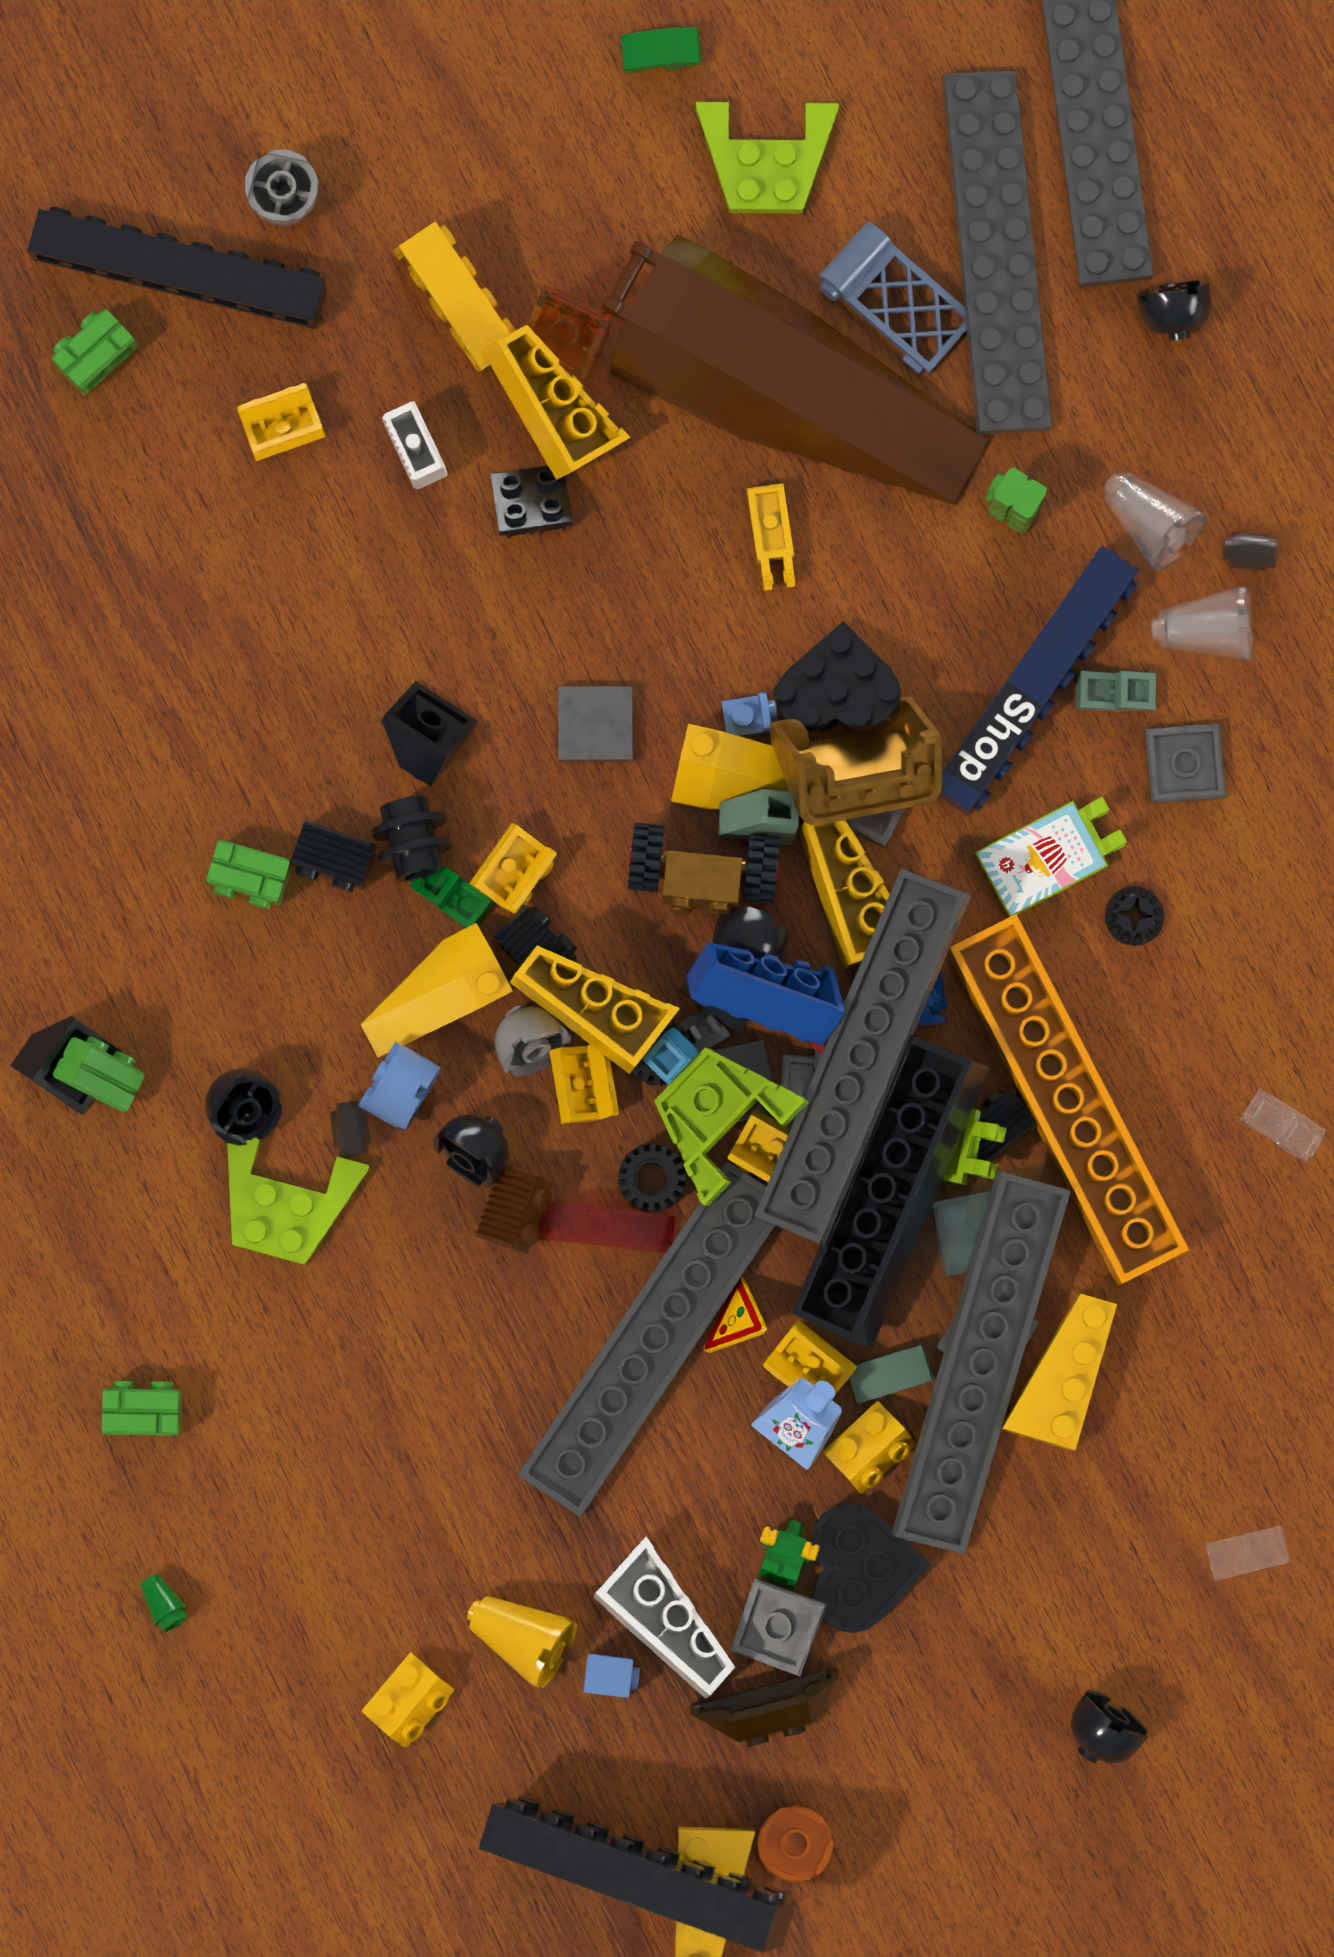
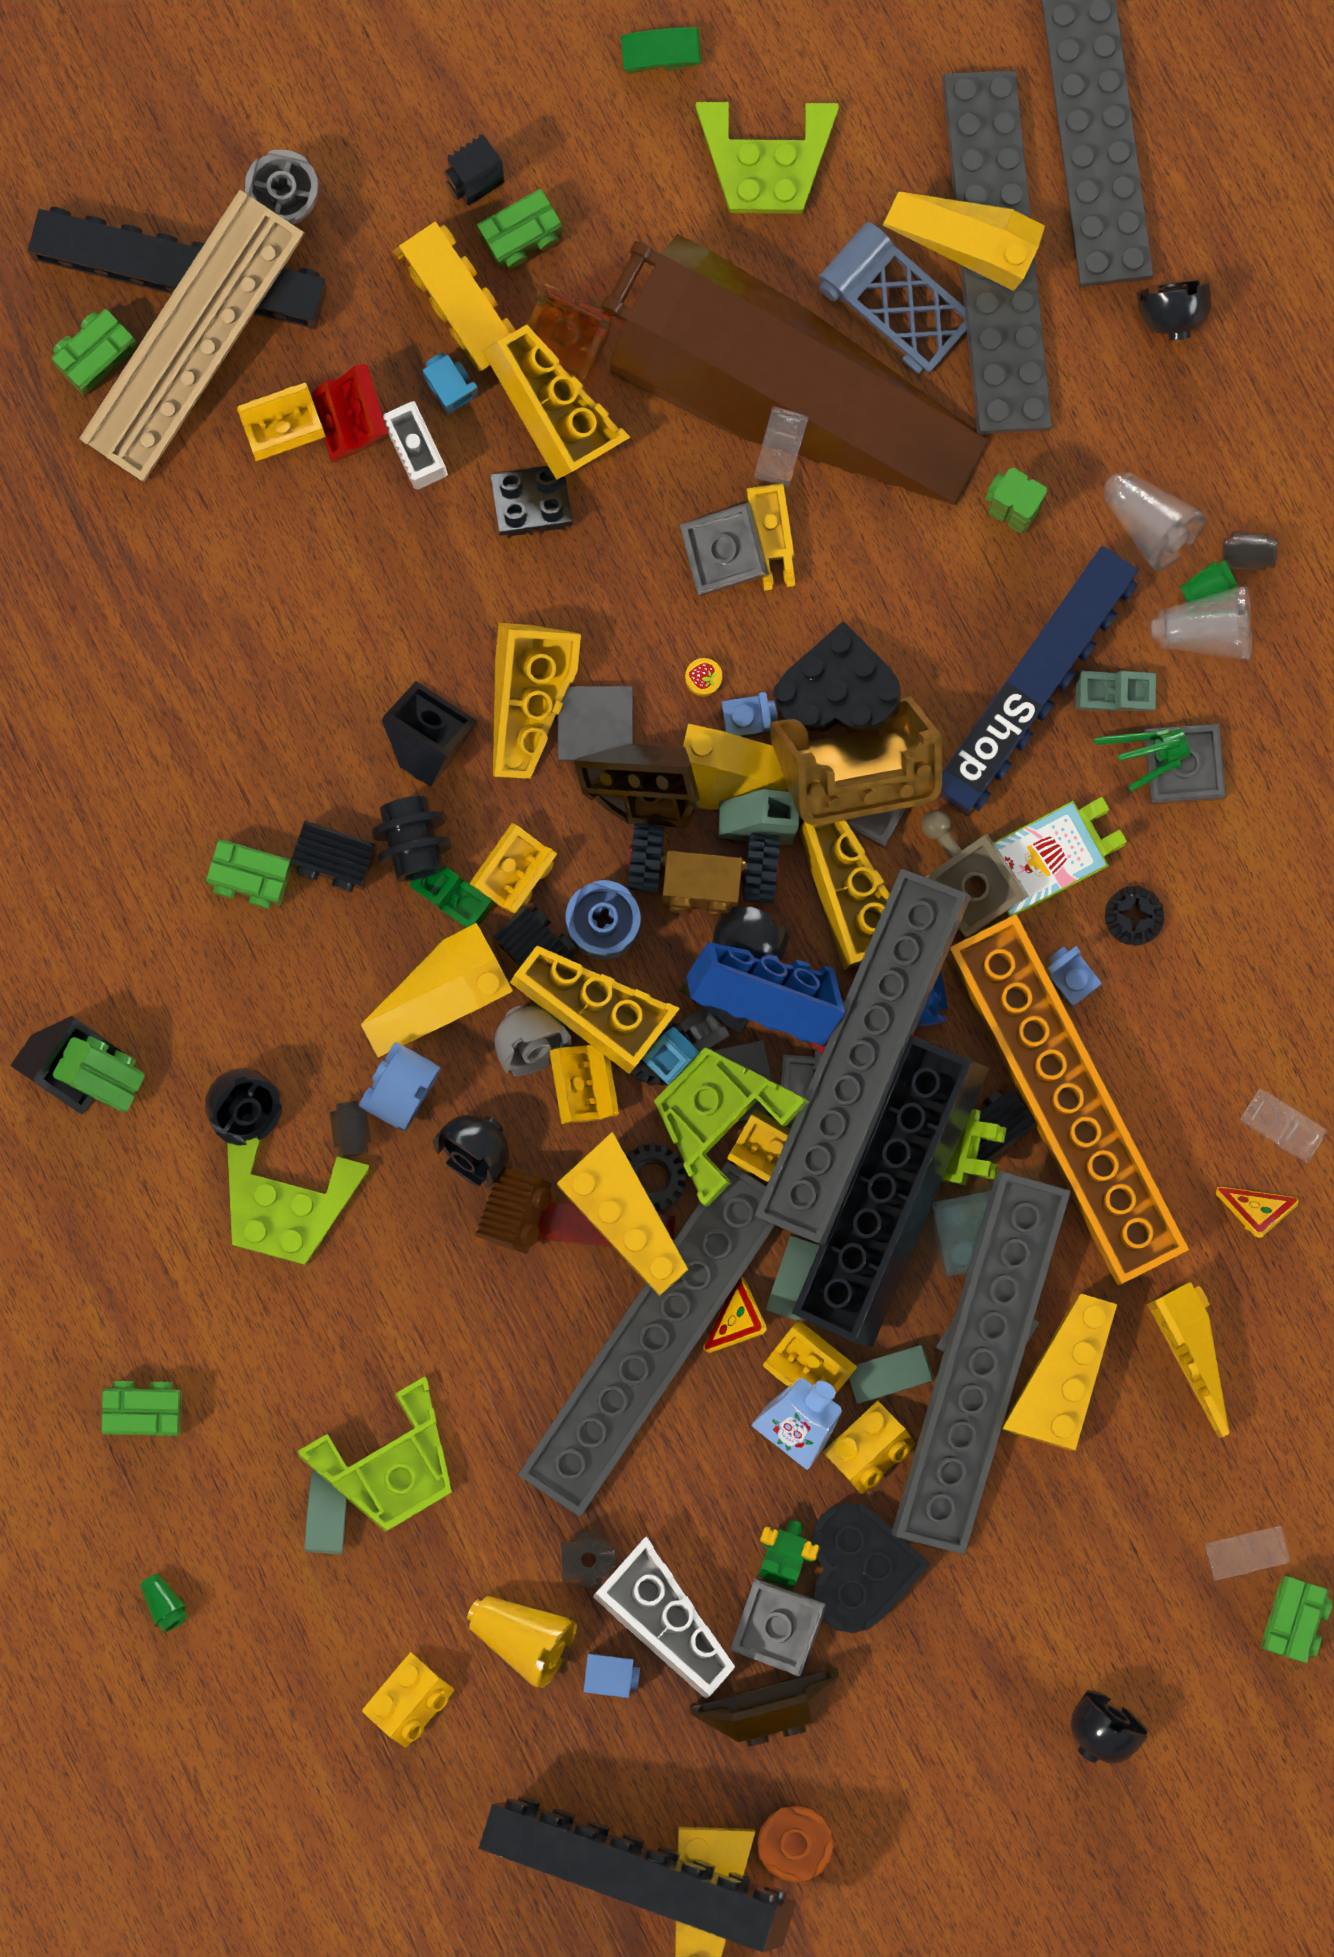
none -> tan plate [79,190,305,482]
none -> lime wing [297,1376,452,1532]
none -> sand green slope [304,1470,347,1555]
none -> red slope [311,364,388,462]
none -> dark azure brick [423,352,479,415]
none -> black brick [444,134,505,206]
none -> bright green brick [476,189,563,269]
none -> yellow wedge [493,623,581,779]
none -> yellow wedge [557,1132,688,1297]
none -> clear smoke brick [561,1532,616,1587]
none -> medium blue brick [566,880,641,960]
none -> dark brown wedge [574,744,700,828]
none -> flat silver tile [680,503,769,596]
none -> tile [685,658,722,697]
none -> clear slope [754,406,809,488]
none -> sand green slope [765,1233,820,1321]
none -> yellow wedge [883,191,1045,291]
none -> dark tan plate [921,810,1029,939]
none -> medium blue bracket [1045,946,1102,1008]
none -> green plant [1093,728,1190,791]
none -> yellow wedge [1147,1282,1229,1438]
none -> green cone [1179,560,1237,606]
none -> piece [1216,1187,1299,1238]
none -> bright green brick [1260,1576,1333,1663]

